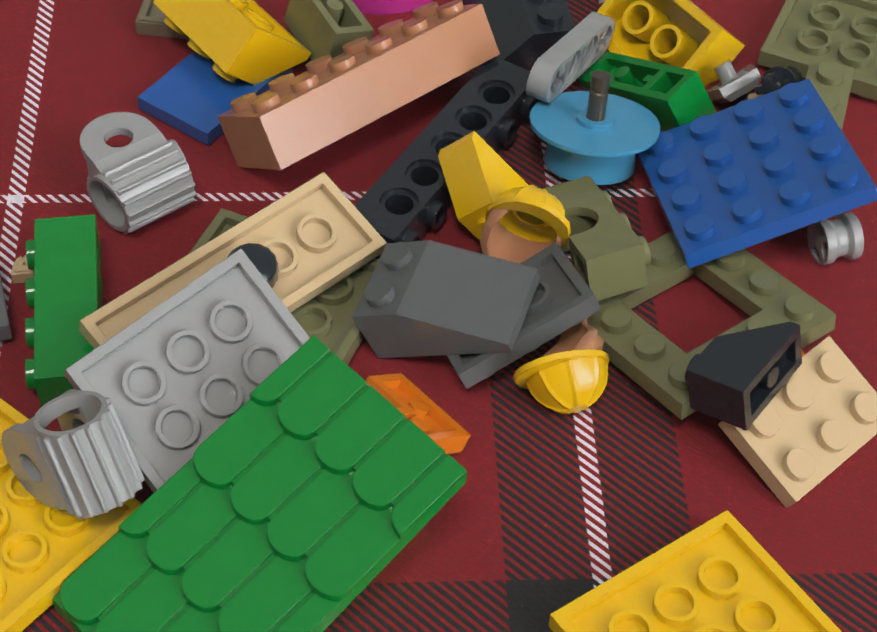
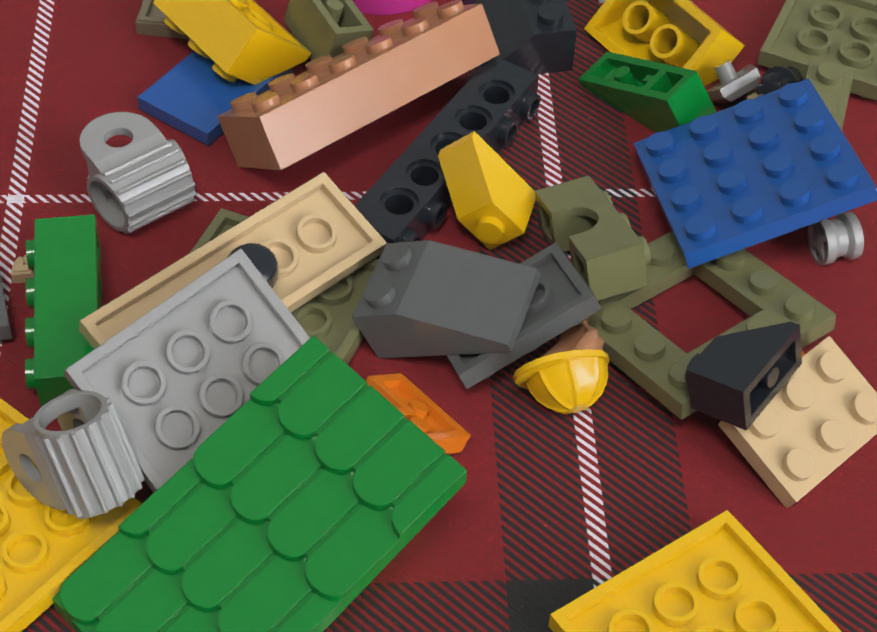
yellow piece [480,185,571,264] -> none
light grey beam [526,12,615,103] -> none
dark azure piece [529,70,660,185] -> none

